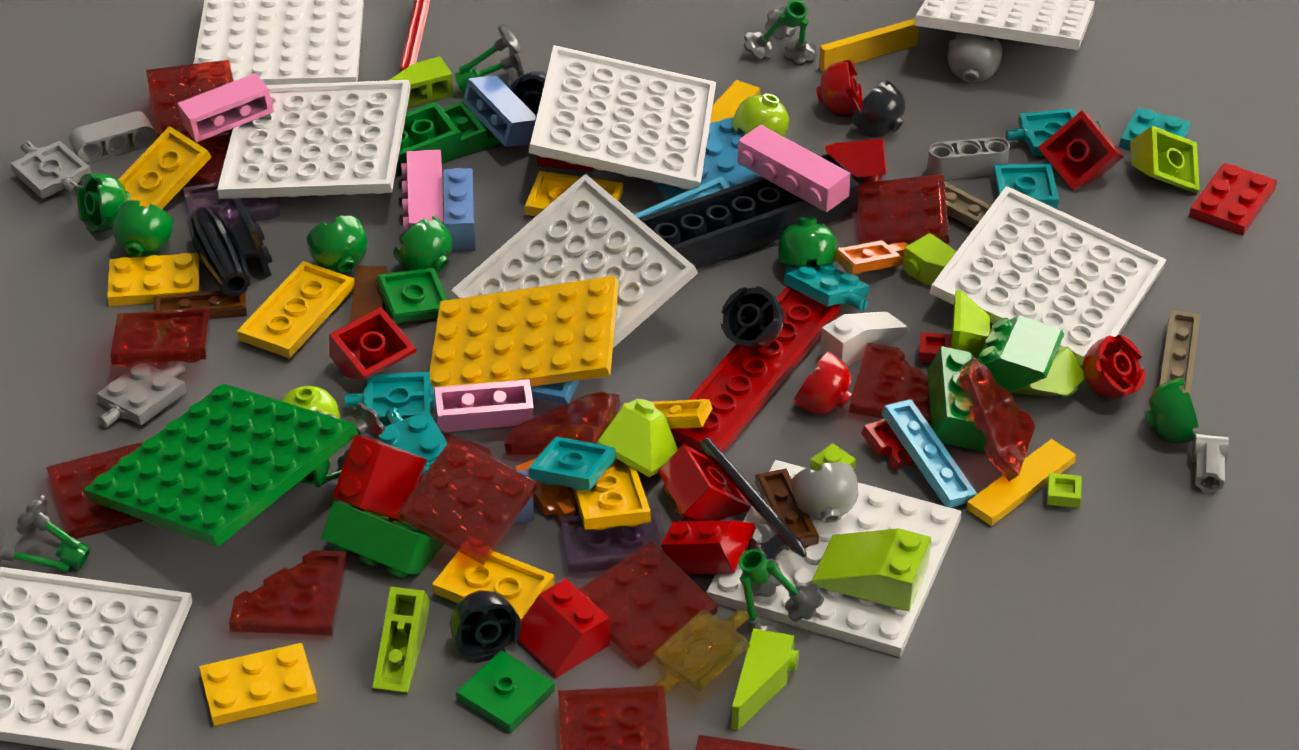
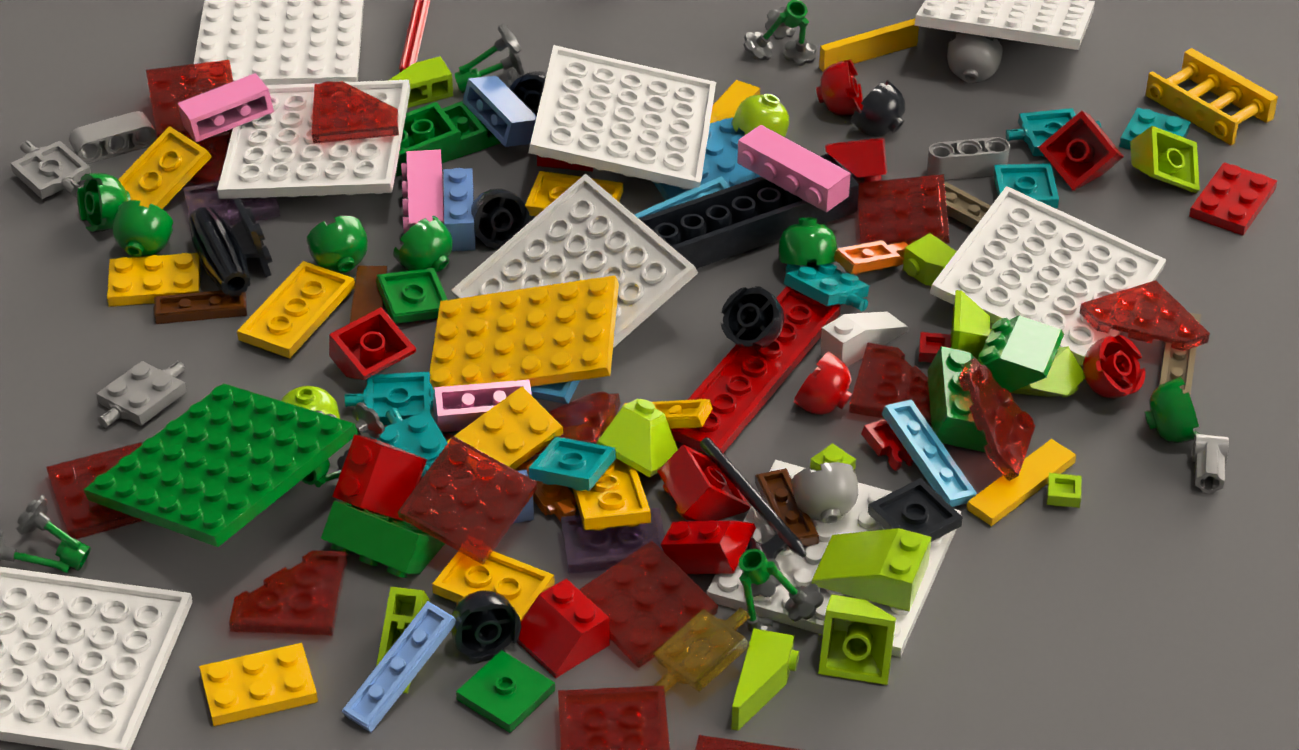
clear red plate [110,308,211,367] -> none
none -> clear red plate [312,81,399,144]
none -> light blue tile [342,601,456,733]
none -> yellow plate [447,386,563,478]
none -> black cylinder [471,188,529,249]
none -> lime slope [818,594,896,685]
none -> black plate [868,478,963,542]
none -> clear red plate [1079,280,1210,351]
none -> yellow fence [1145,48,1278,145]

